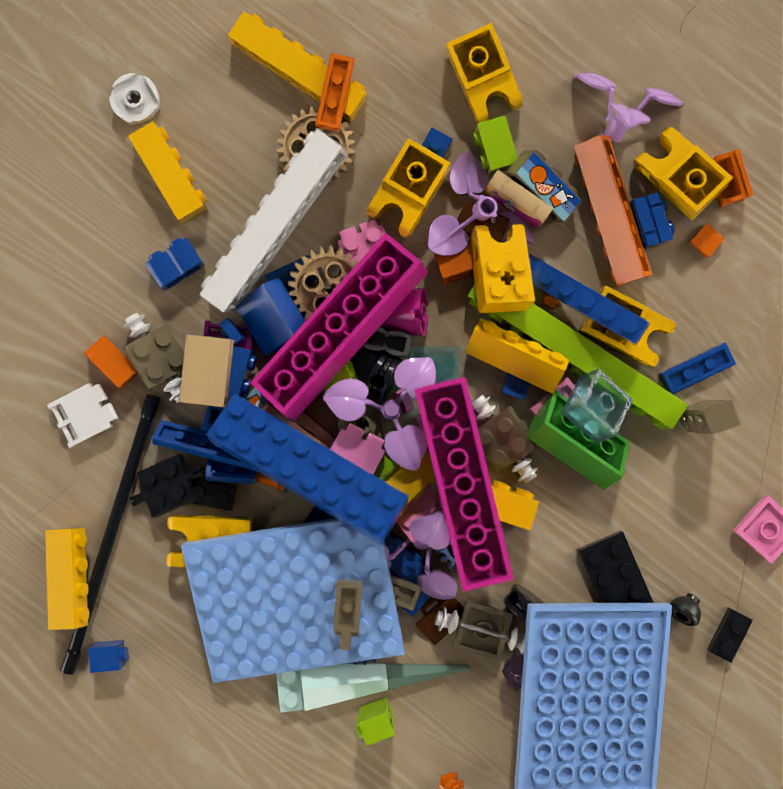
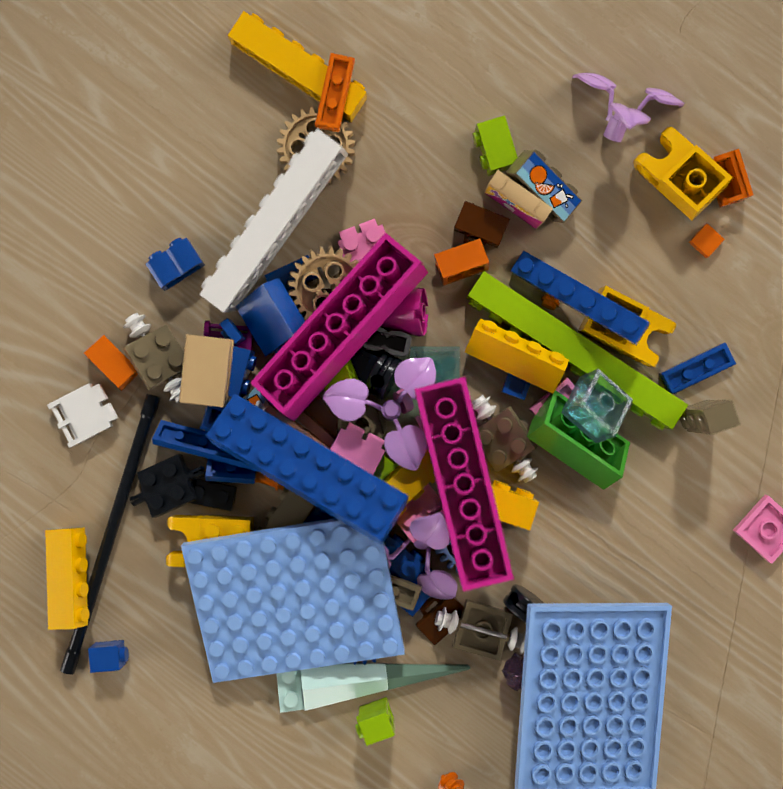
white plate [109,73,160,125] -> none
yellow brick [128,121,208,224] -> none
dark tan hinge [333,579,363,650] -> none
yellow brick [367,138,451,238] -> none
blue plate [421,127,453,158] -> none
lavender plant [428,150,534,256] -> none
yellow brick [446,22,523,123] -> none
yellow brick [471,224,535,313] -> none
orange brick [574,135,652,286] -> none
black plate [577,530,654,603] -> none
blue brick [630,192,675,249] -> none
pearl dark grey brick [669,593,701,626] -> none
black plate [707,607,753,663] -> none

